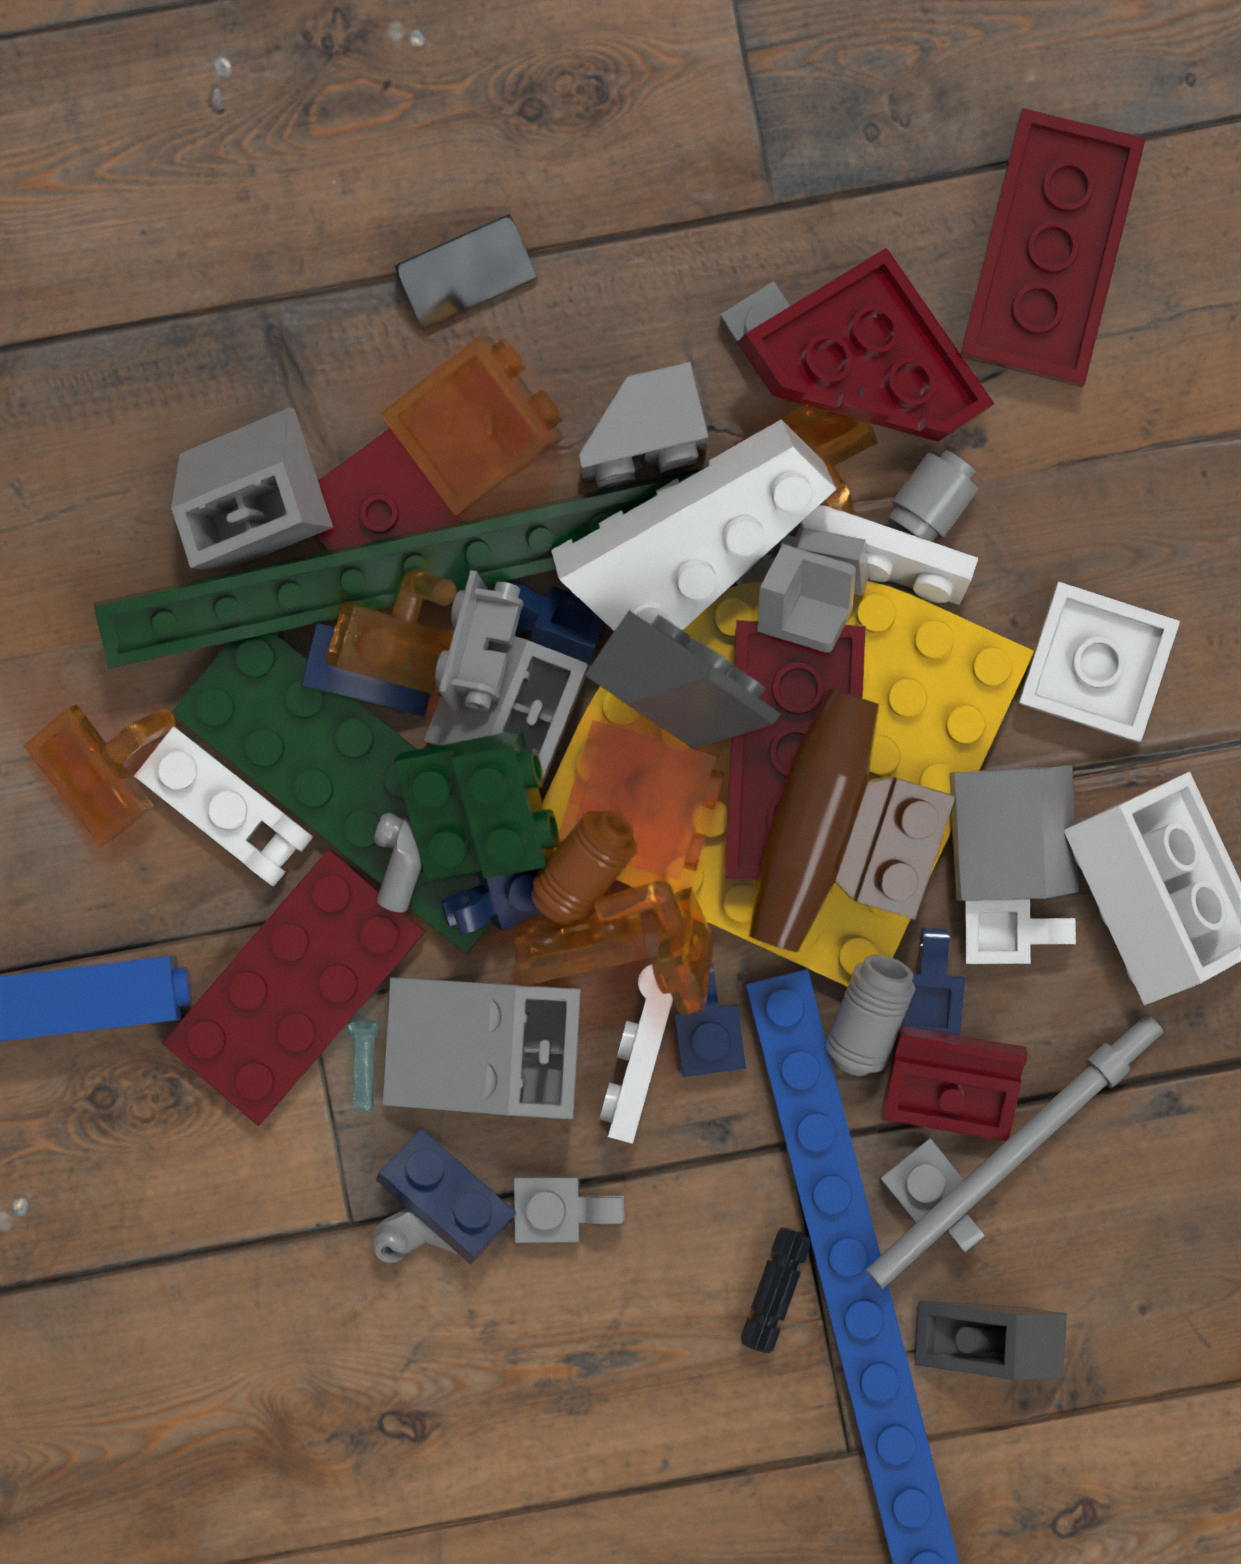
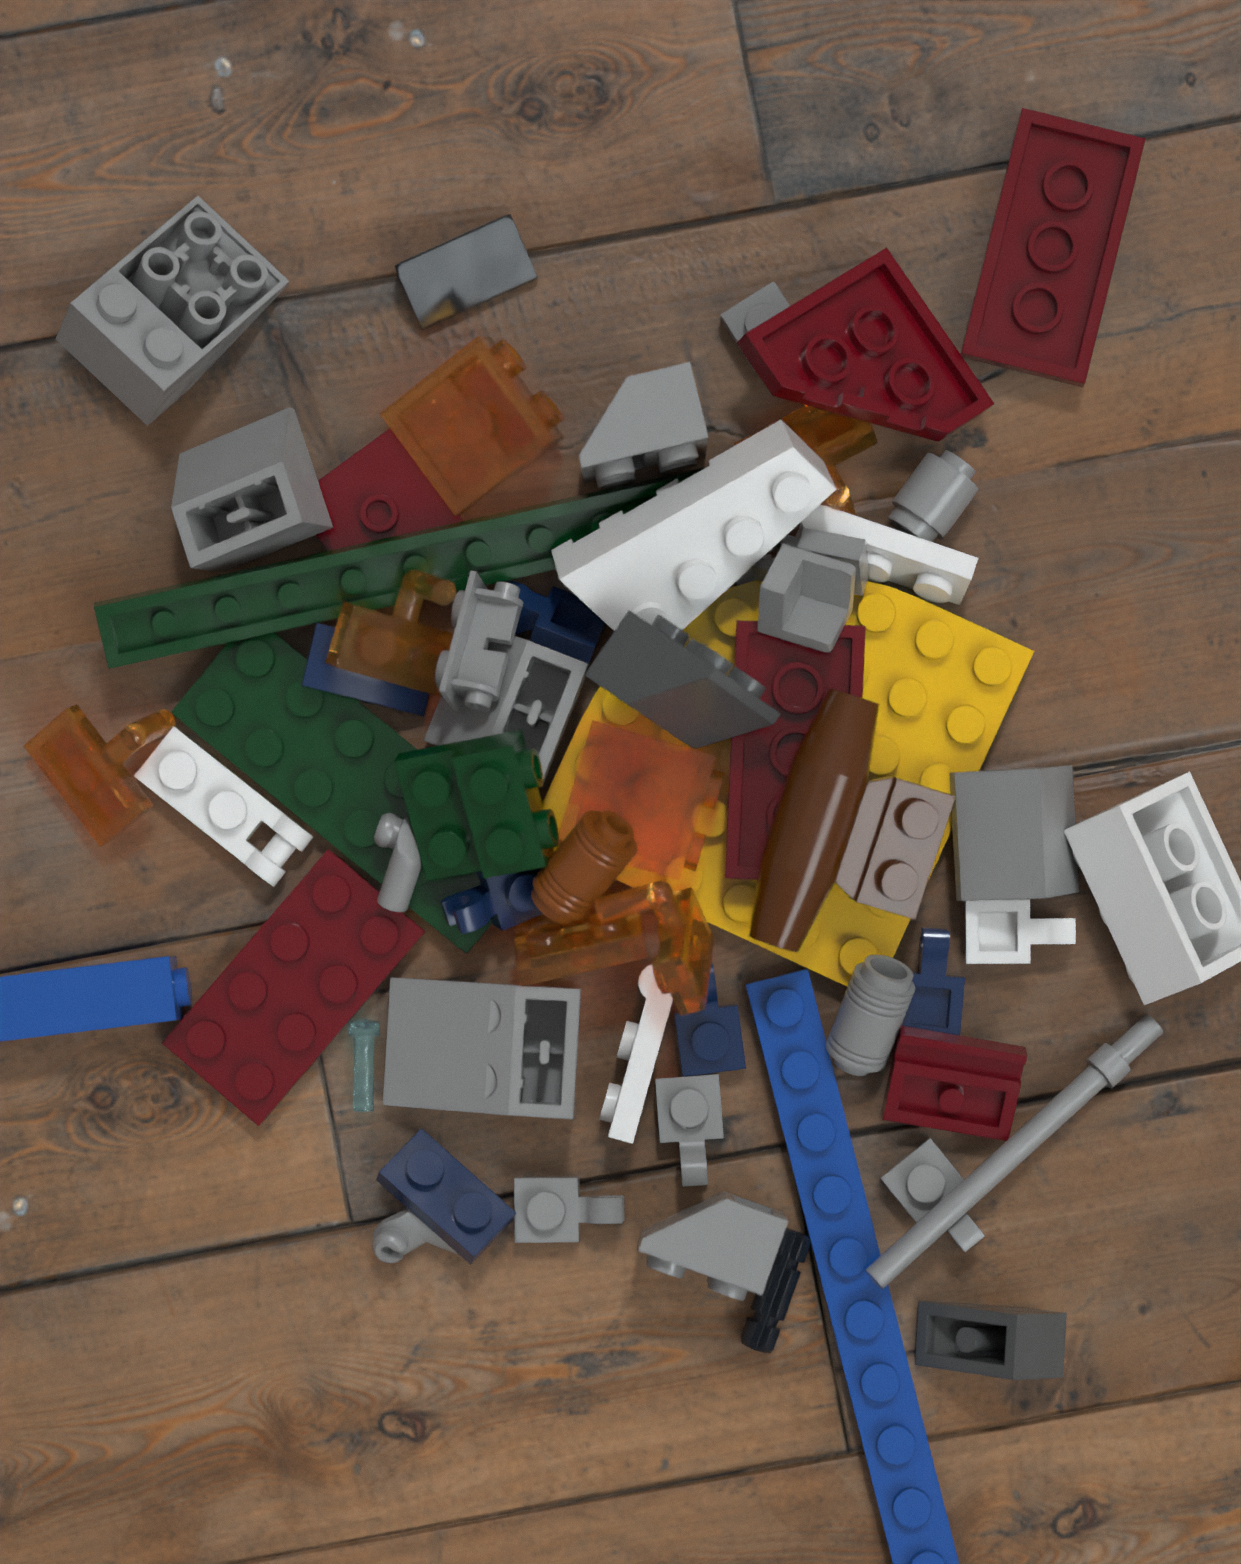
white plate [1017,581,1180,744] -> none
none -> light grey slope [55,196,290,426]
none -> light grey slope [638,1191,788,1301]
none -> light grey plate [655,1074,724,1187]

